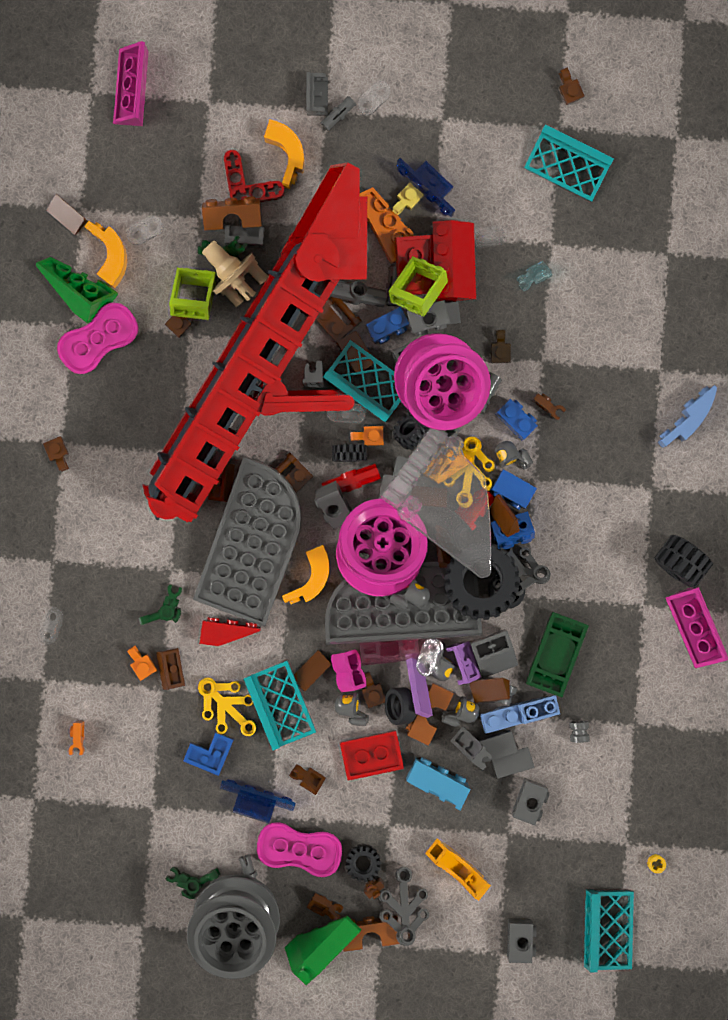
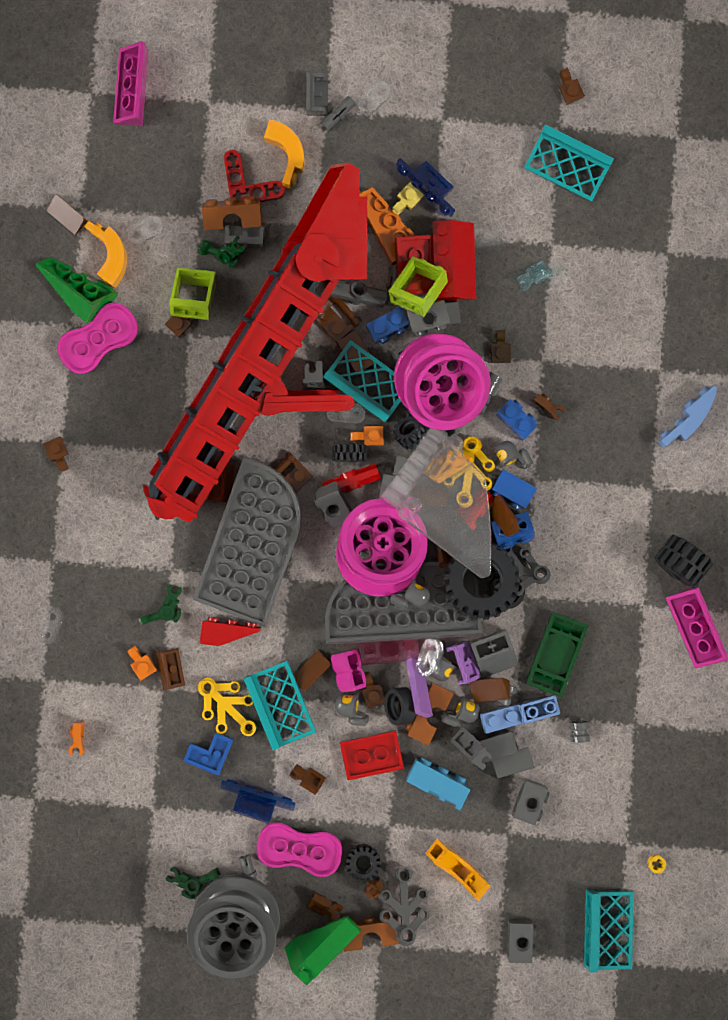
tan piece [202,241,268,307] -> none
light orange arch [282,545,330,605] -> none

